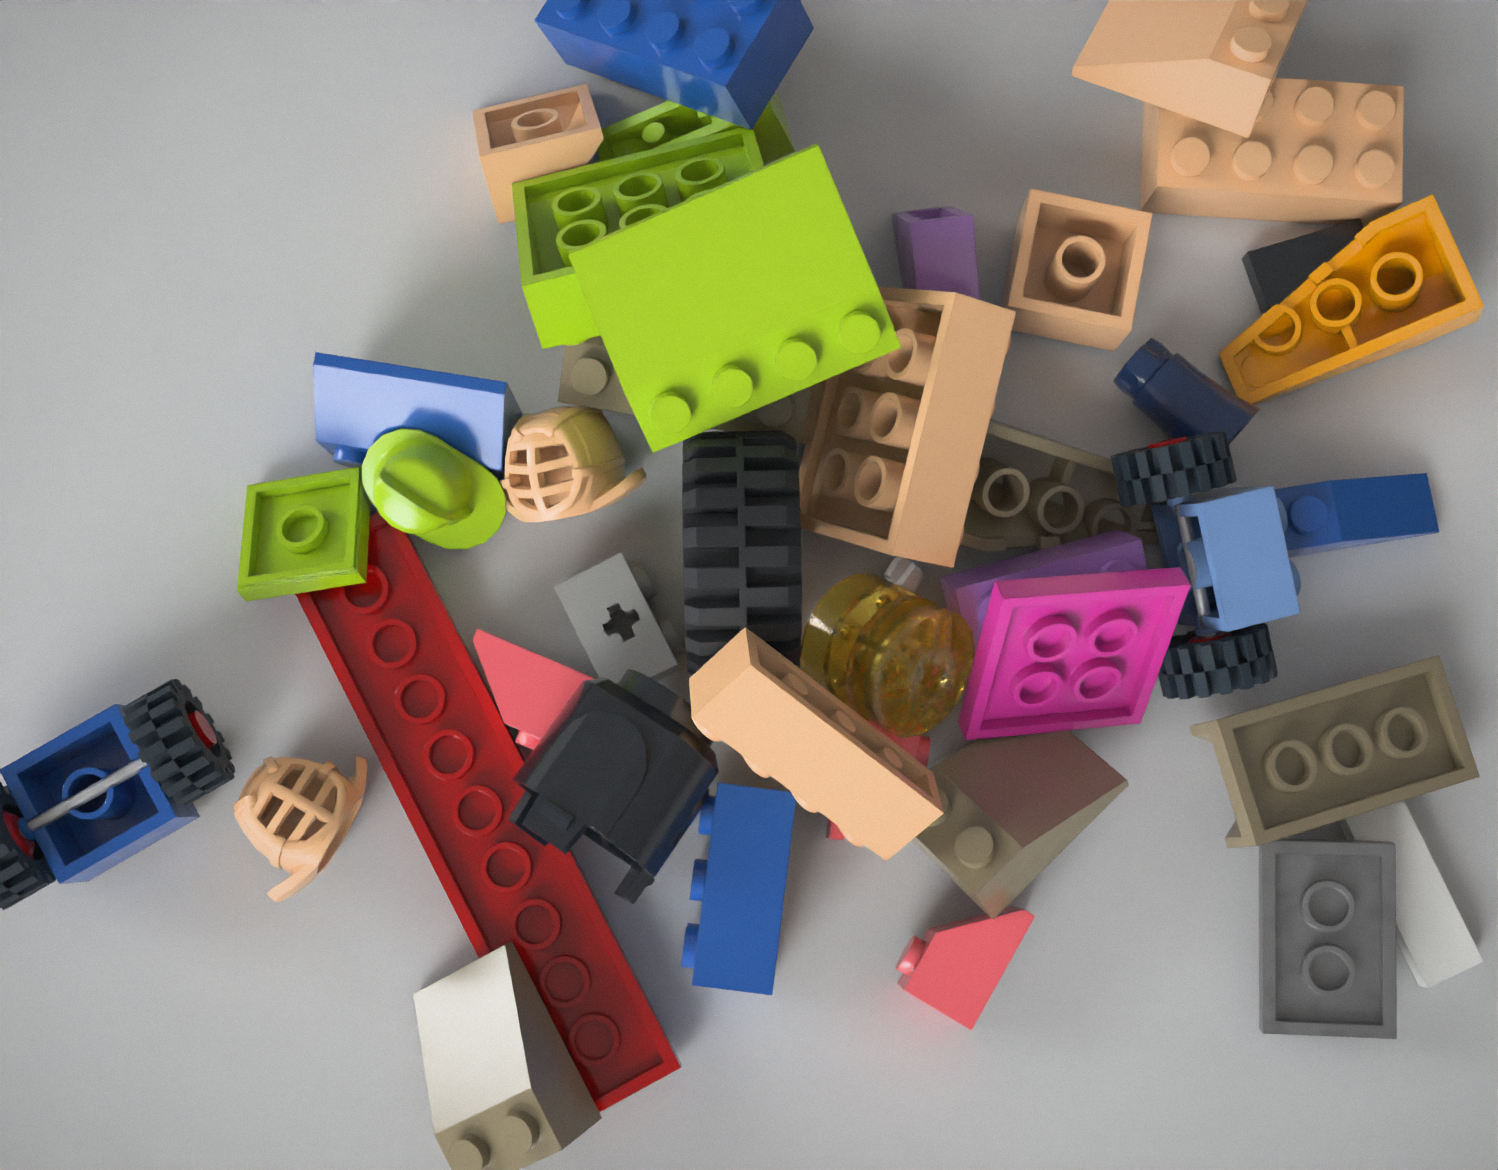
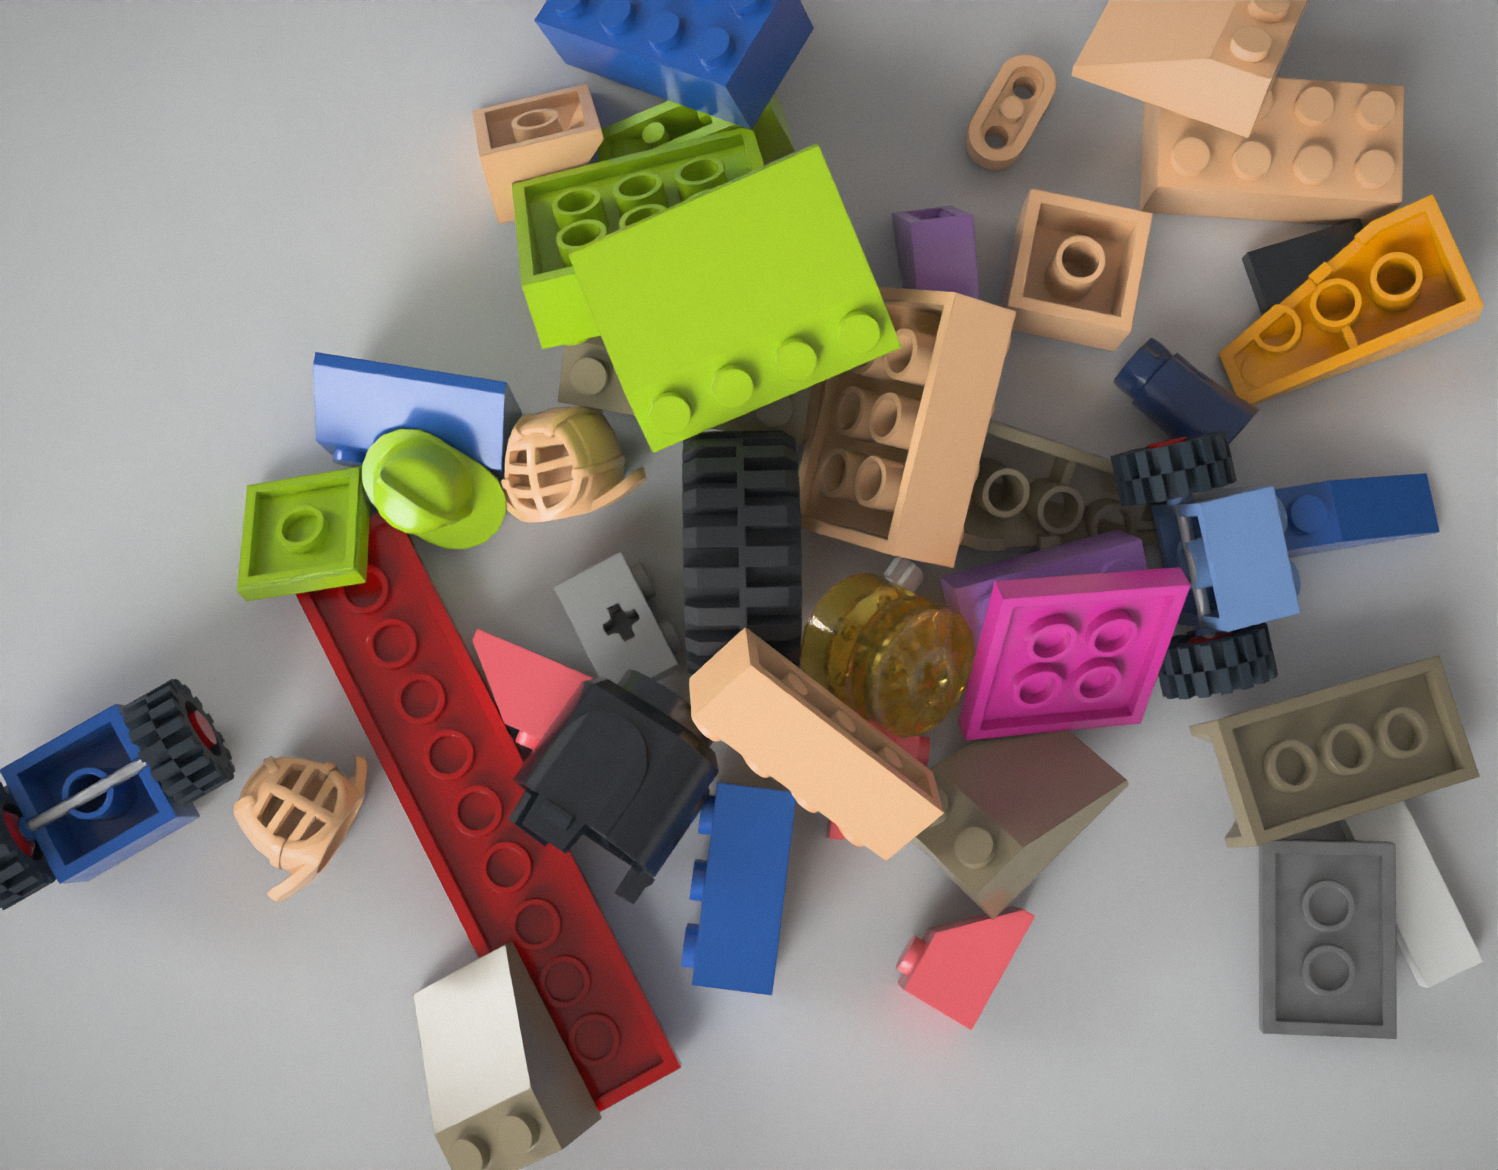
none -> light nougat plate [965,54,1056,170]

